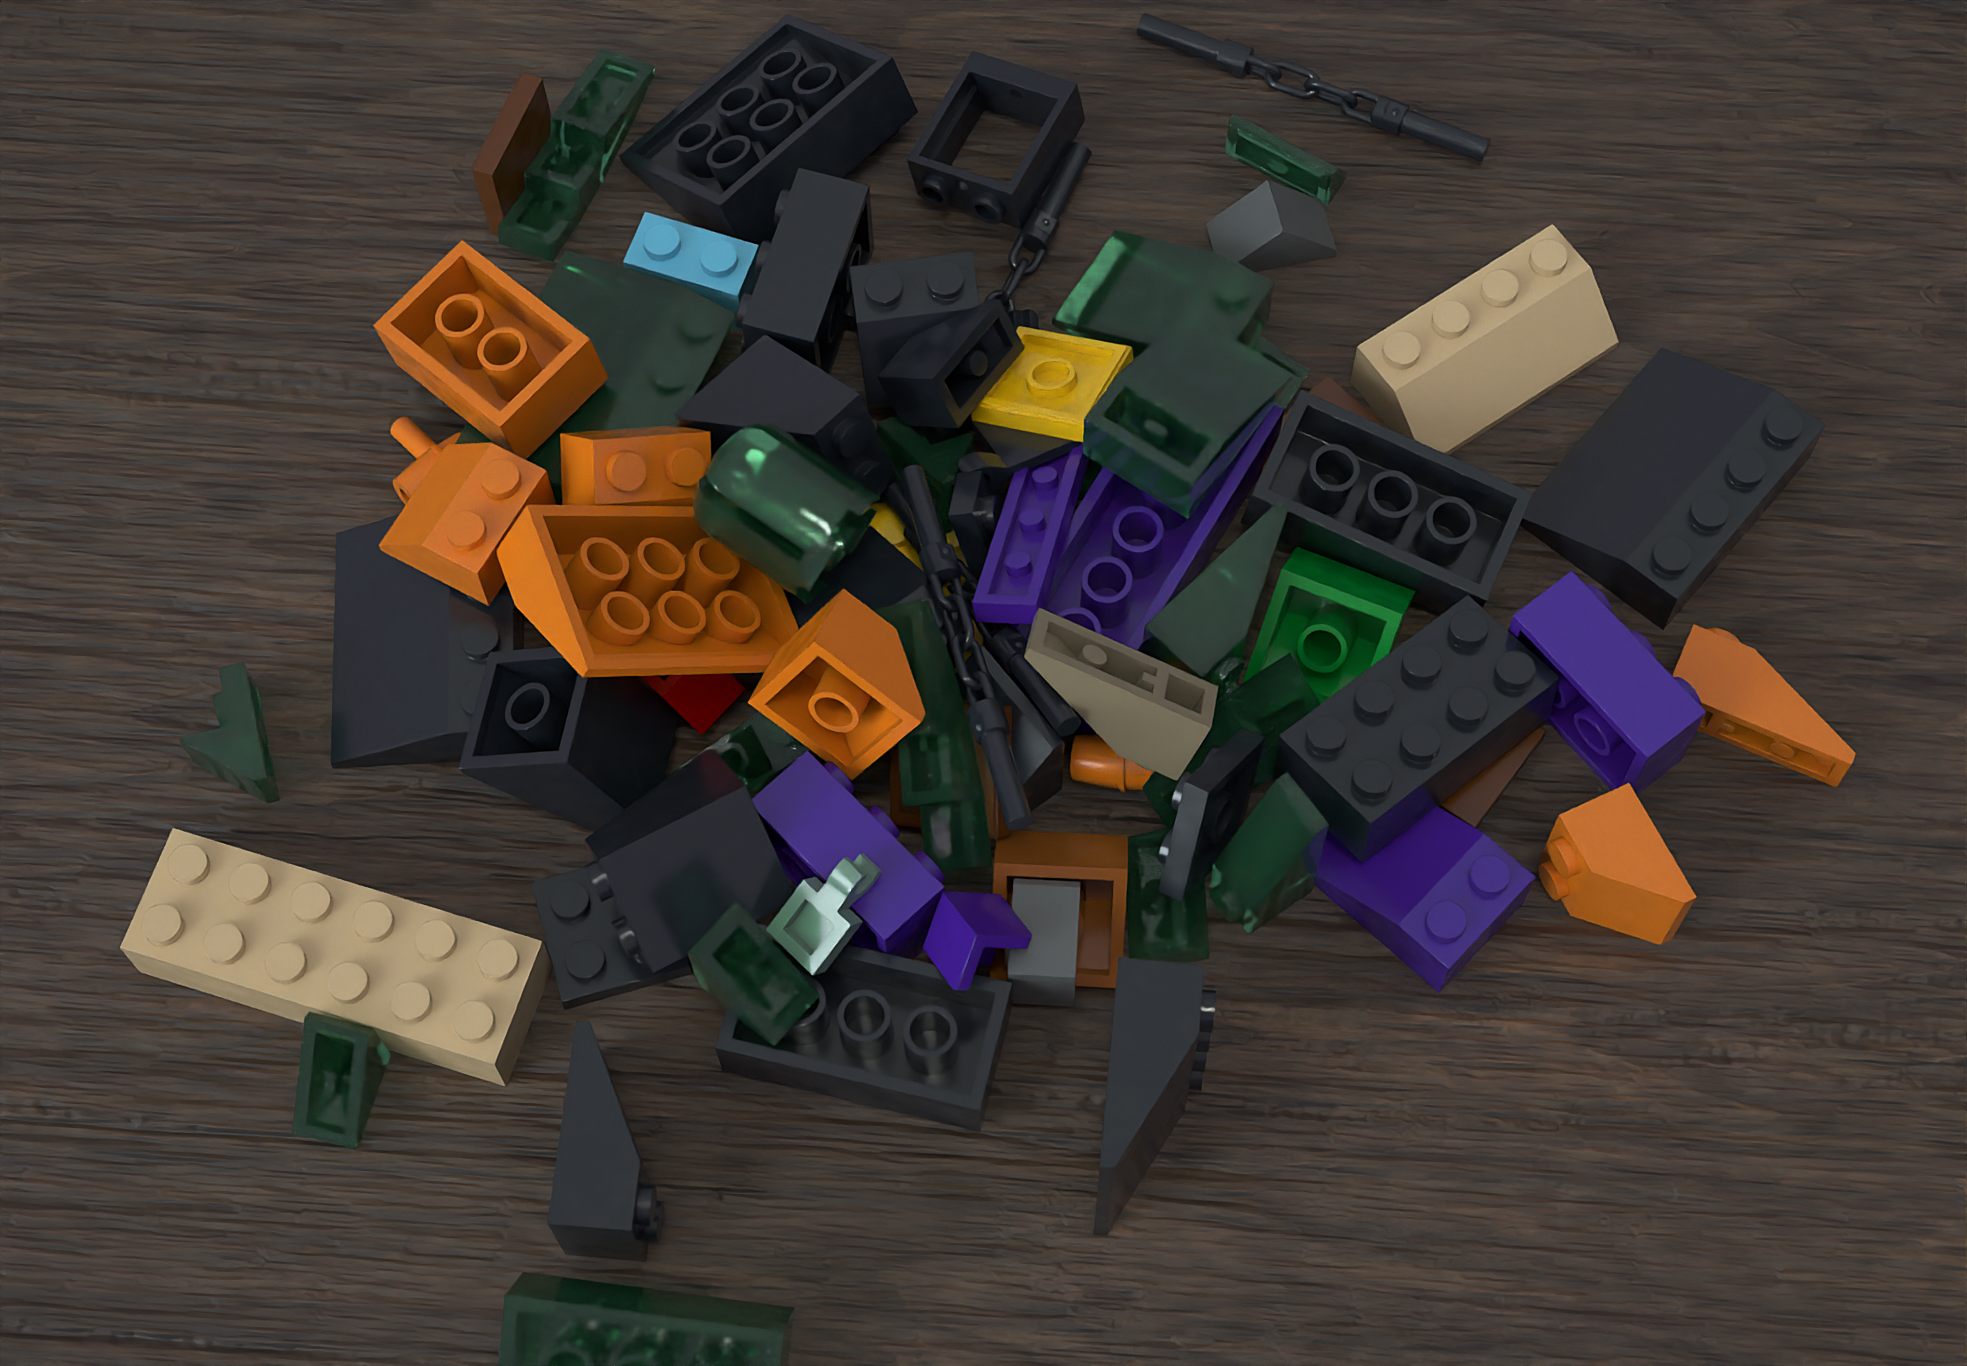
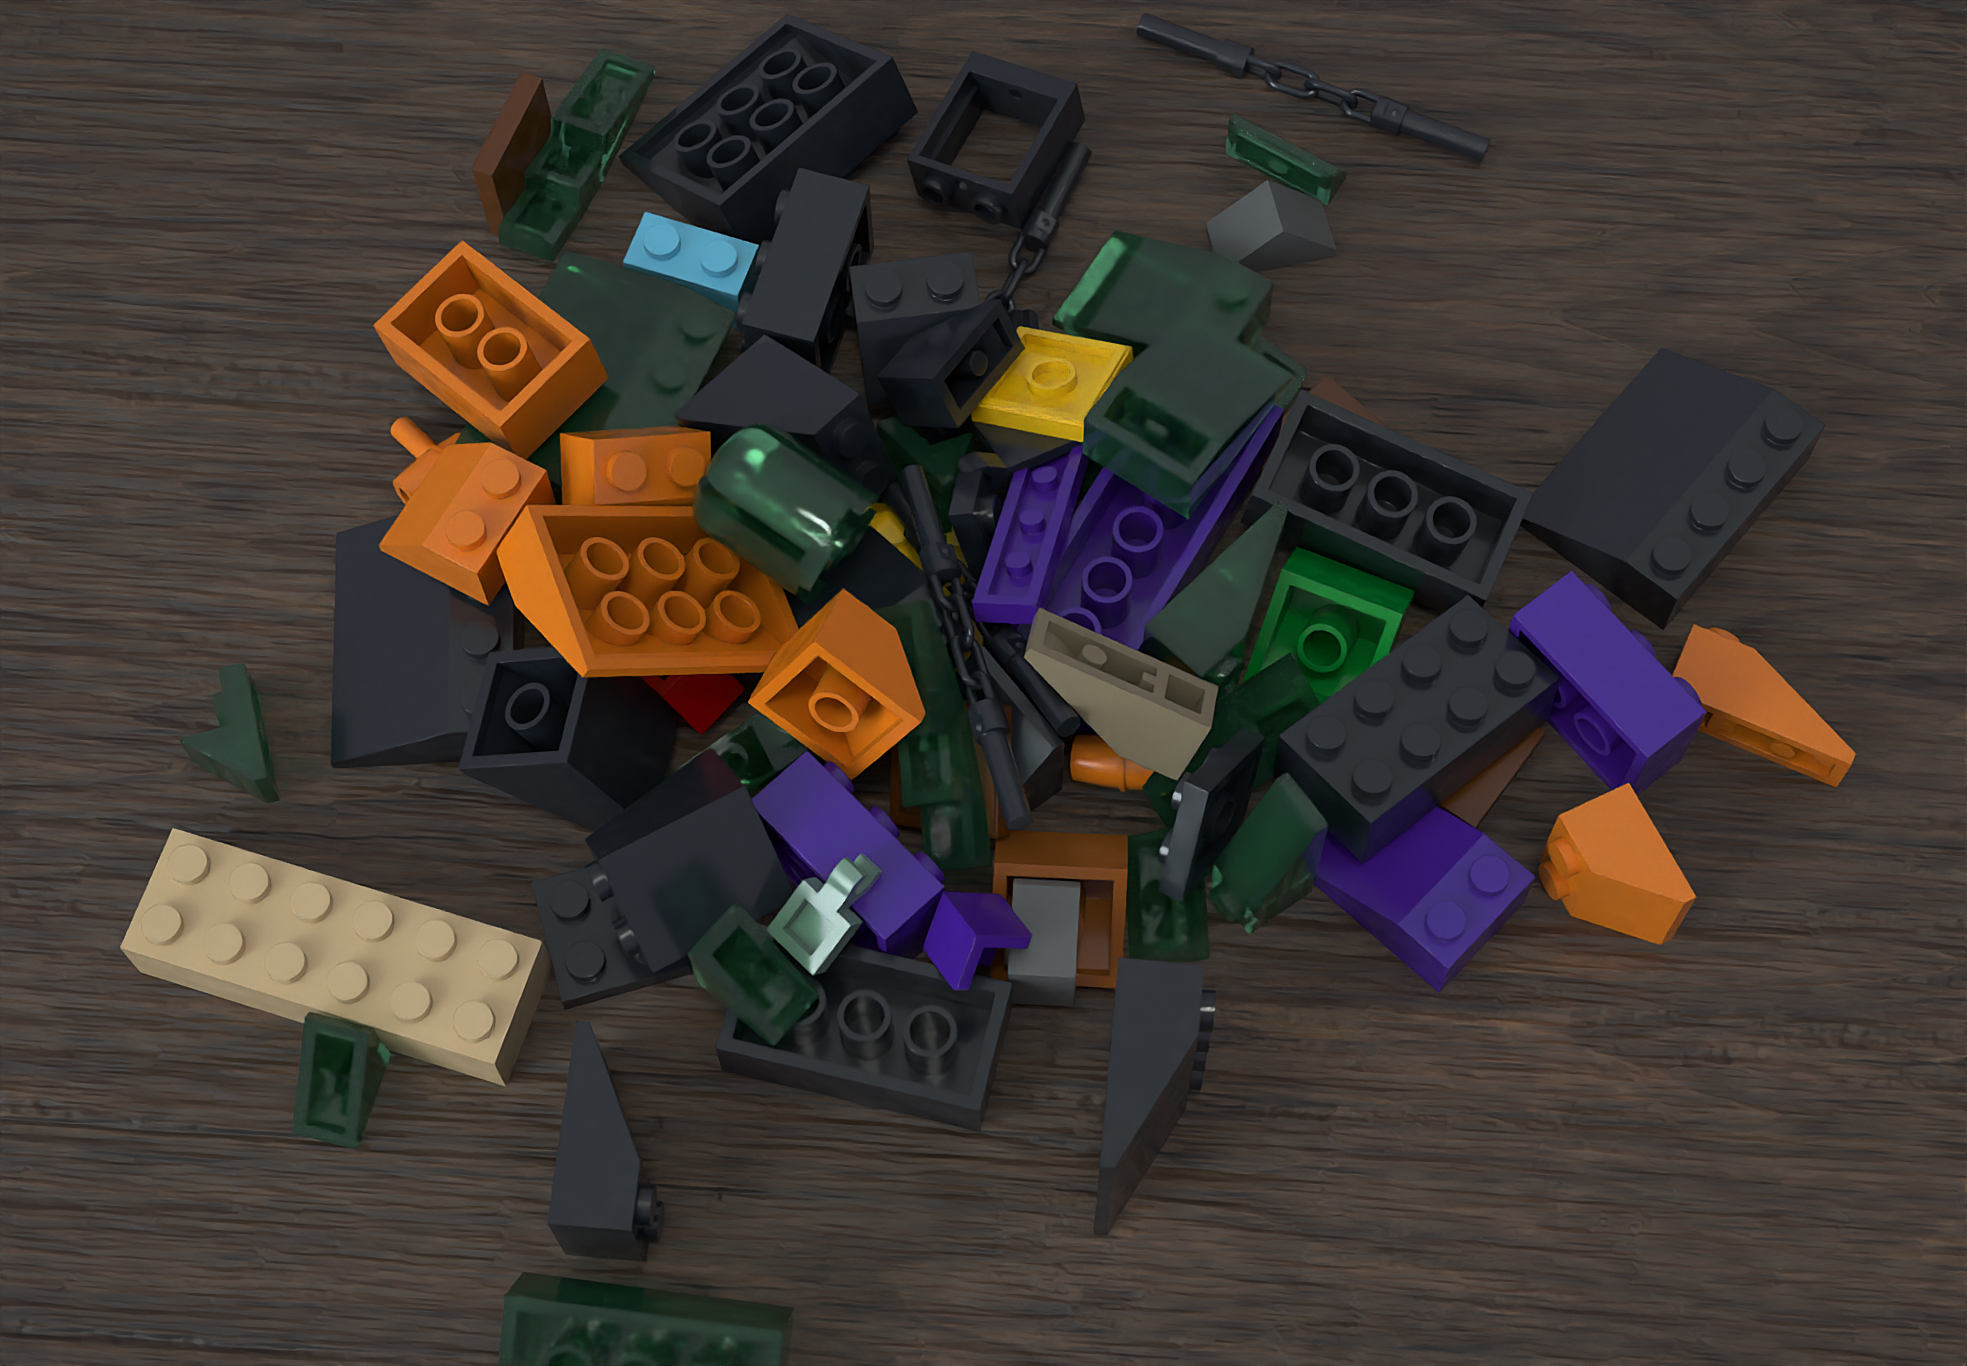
tan slope [1350,224,1619,455] -> none

